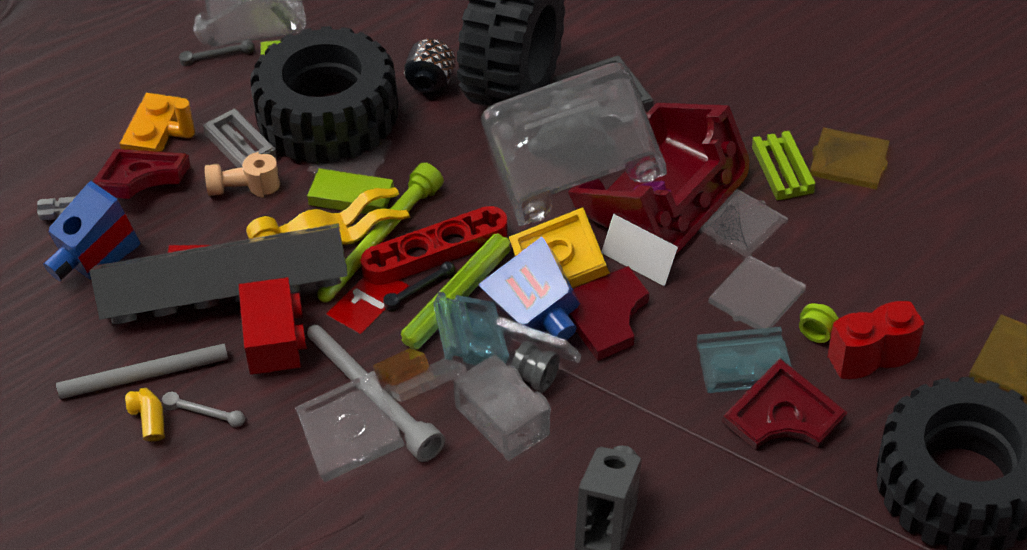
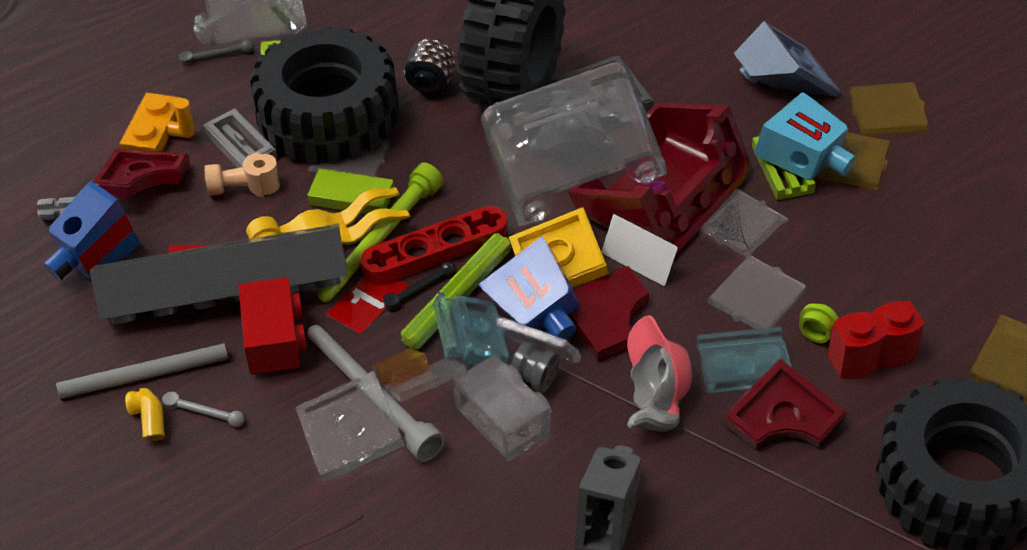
none -> hair [627,315,692,432]
none -> sand blue slope [734,21,841,97]
none -> medium azure torso [754,92,856,180]
none -> clear yellow piece [849,82,928,135]

